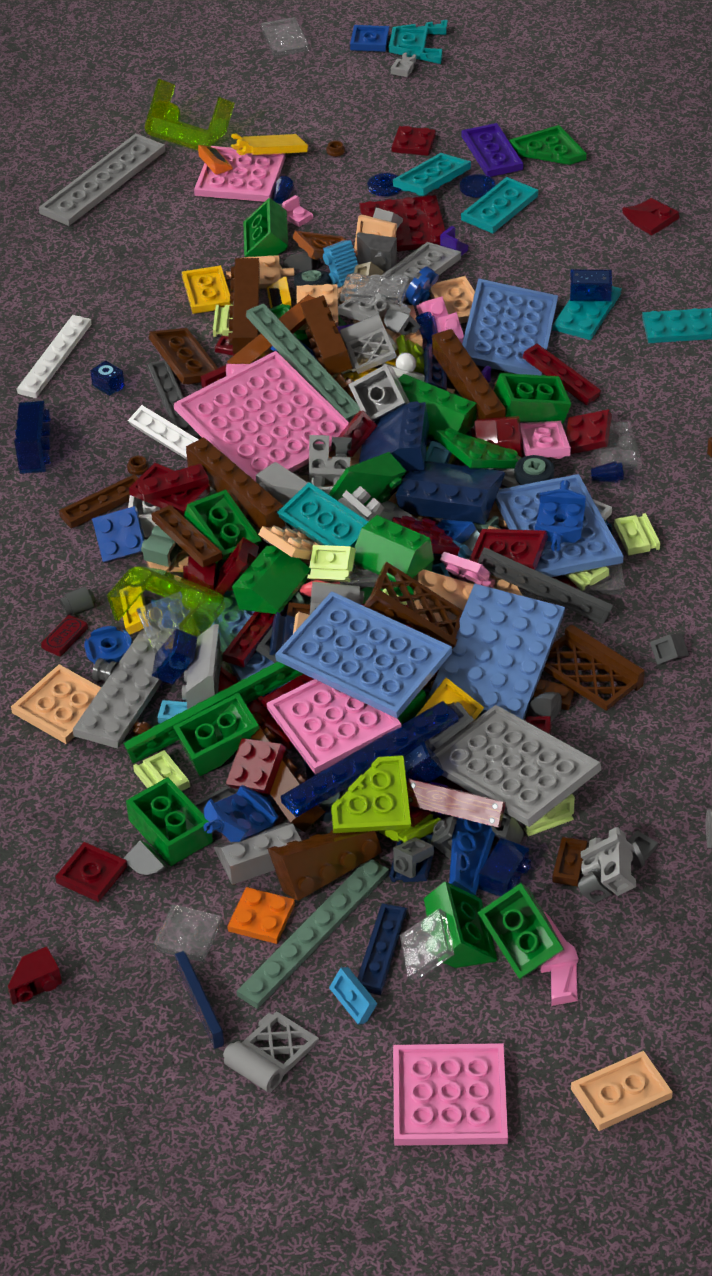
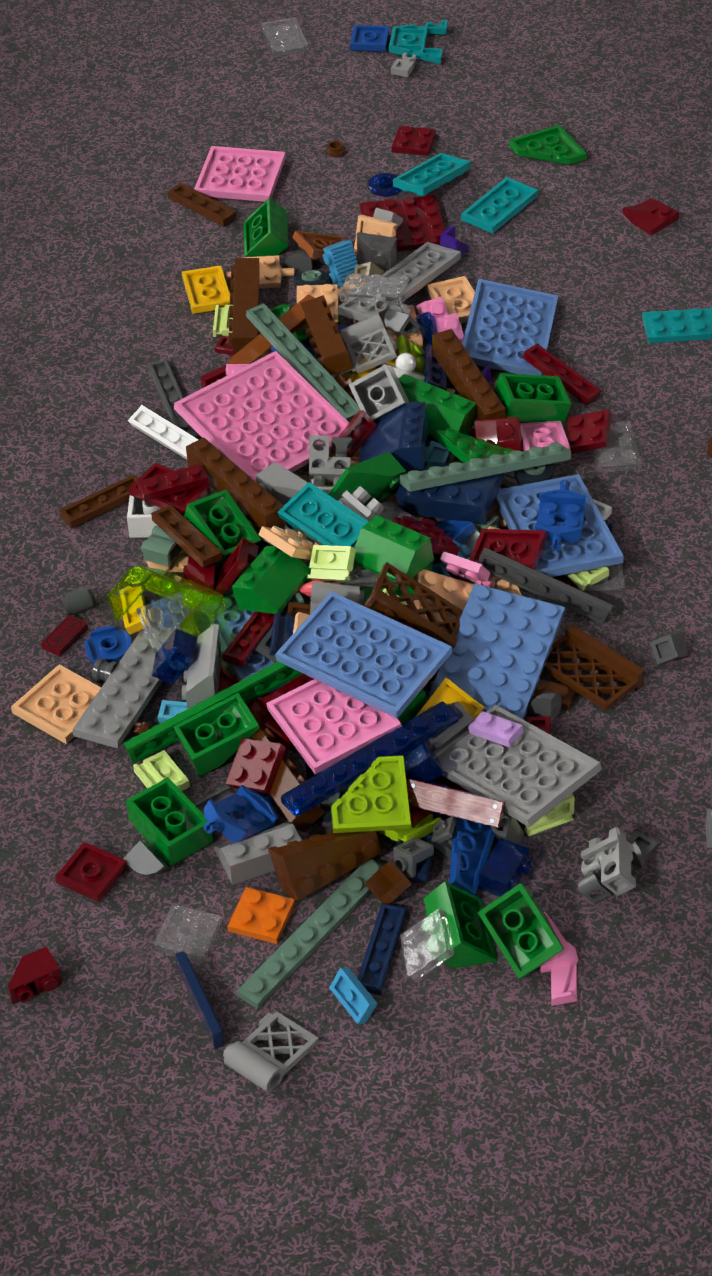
clear blue wedge [14,401,51,474] -> none
white plate [17,315,91,398] -> none
light grey plate [39,133,166,226] -> none
clear blue brick [90,360,125,396] -> none
blue plate [92,506,145,563] -> none
reddish brown plate [127,456,149,475] -> none
clear neon green windscreen [145,79,235,150] -> none
reddish brown plate [149,328,218,385] -> none
orange slope [198,145,233,175] -> none
yellow tile [231,134,308,155] -> none
yellow slope [267,277,291,308] -> none
clear blue cone [273,176,294,204] -> none
bright pink bracket [282,195,313,227] -> none
bright pink plate [393,1043,508,1146] -> none
blue plate [405,267,439,306] -> none
clear blue wheel [460,174,495,198] -> none
dark purple plate [462,123,523,177] -> none
teal plate [552,283,622,340] -> none
reddish brown plate [552,837,587,887] -> none
clear blue brick [570,269,612,301] -> none
light nougat plate [571,1051,673,1131] -> none
clear blue cone [591,461,624,483] -> none
yellowish green plate [614,513,660,556] -> none
none -> reddish brown plate [167,183,237,227]
none -> reddish brown panel [365,861,411,904]
none -> sand green plate [400,443,571,492]
none -> lavender plate [468,711,524,748]

